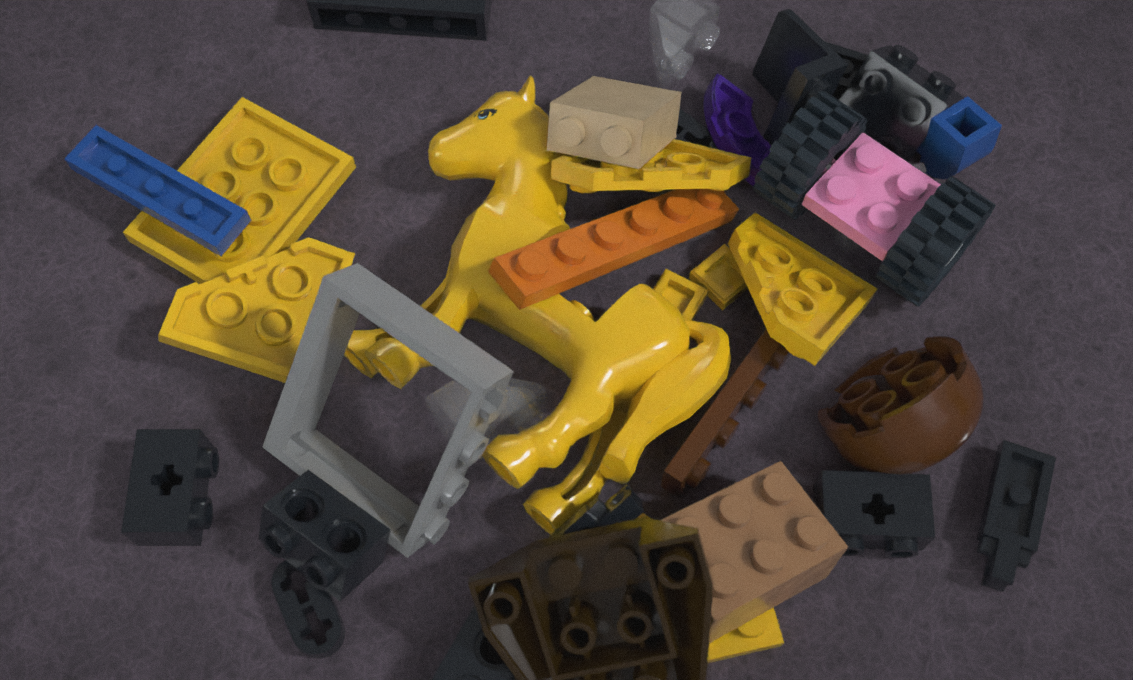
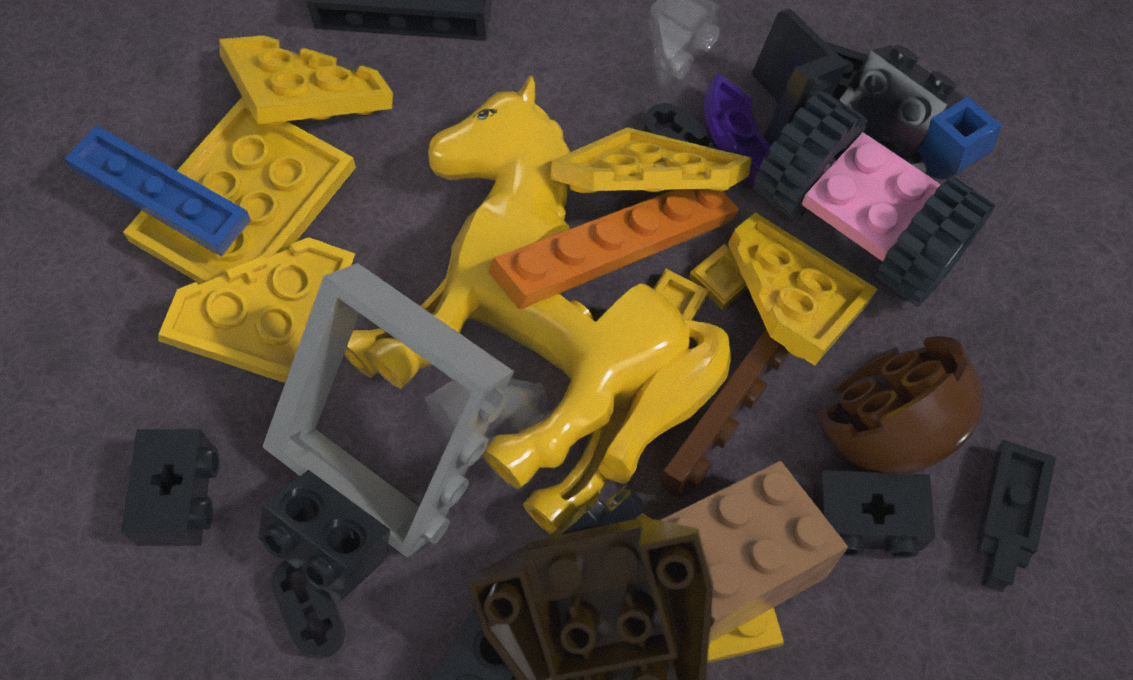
tan brick [547,76,681,169] -> none
none -> yellow plate [219,35,393,125]

